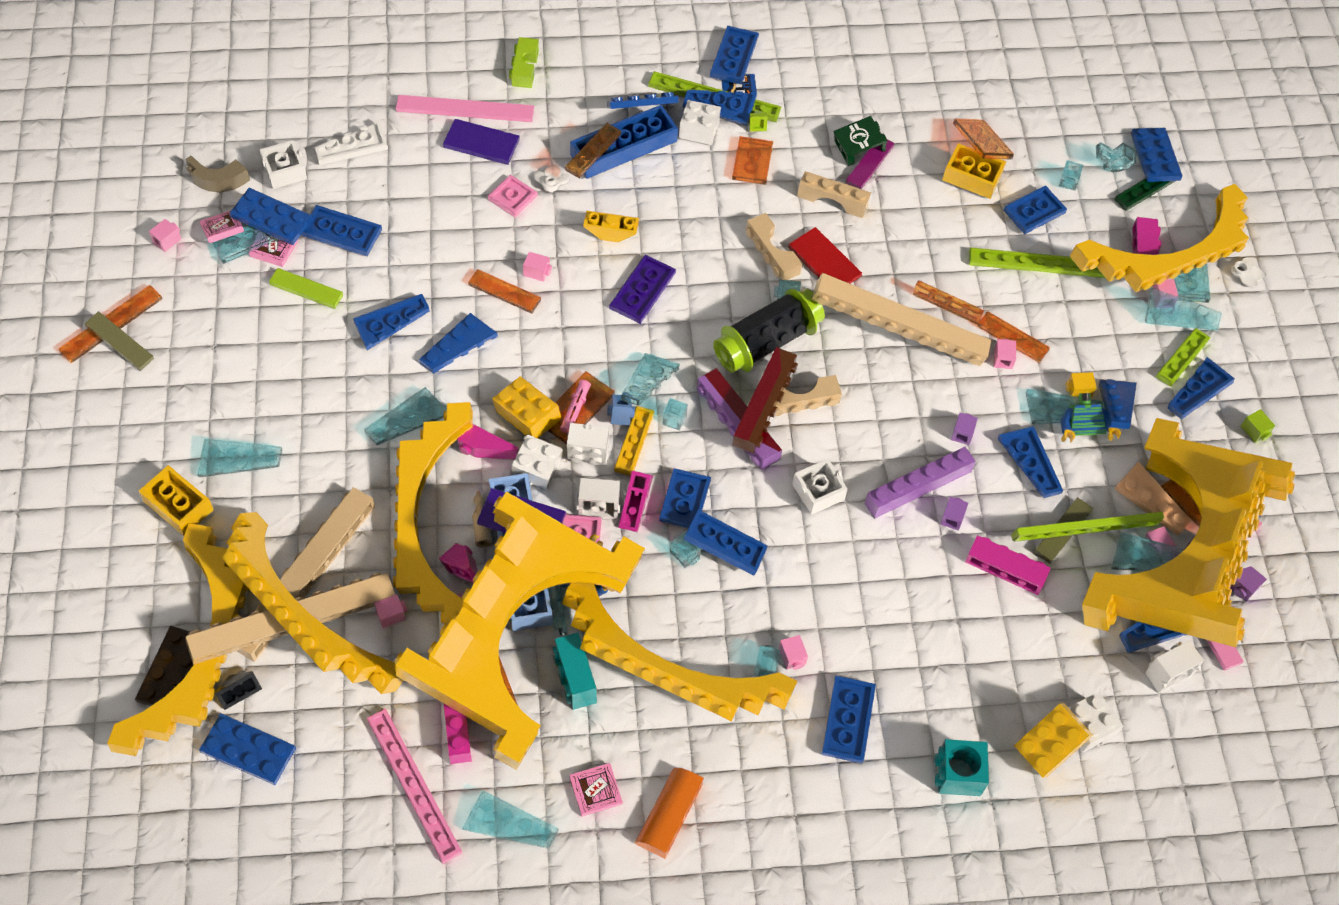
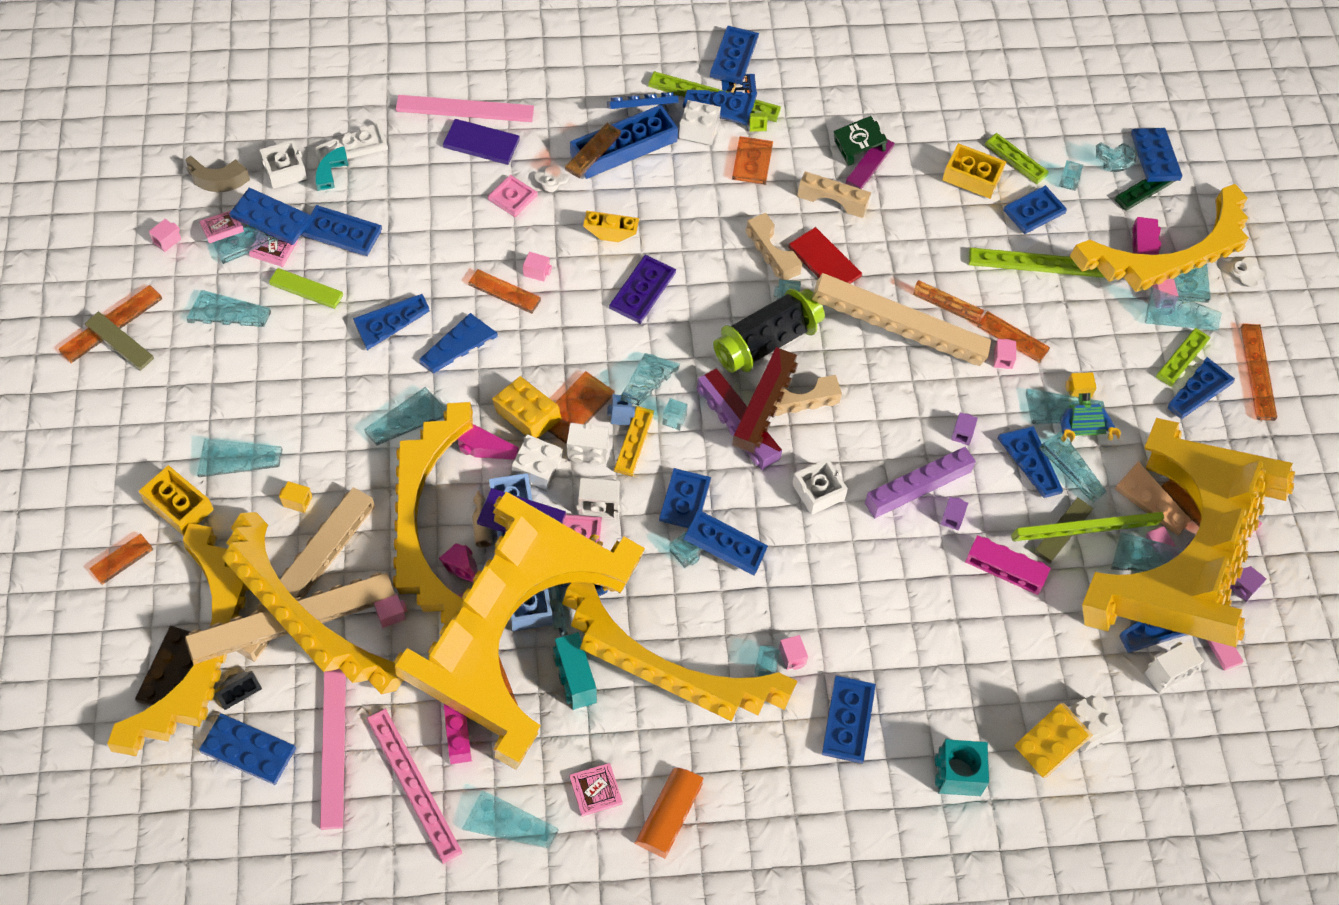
lime arch [509,37,539,88] -> none
bright pink pin [560,380,591,434] -> none
dark pink slope [618,471,653,532] -> none
clear orange tile [953,118,1014,160] -> none
blue wing [1098,379,1137,429] -> none
lime brick [1240,409,1275,443] -> none
none -> clear orange tile [89,533,153,585]
none -> clear light blue wing [186,290,271,327]
none -> yellow brick [279,481,312,513]
none -> teal brick [315,146,348,191]
none -> bright pink tile [320,669,346,830]
none -> lime tile [985,133,1049,184]
none -> clear light blue wing [1039,431,1107,503]
none -> clear orange tile [1241,324,1277,421]

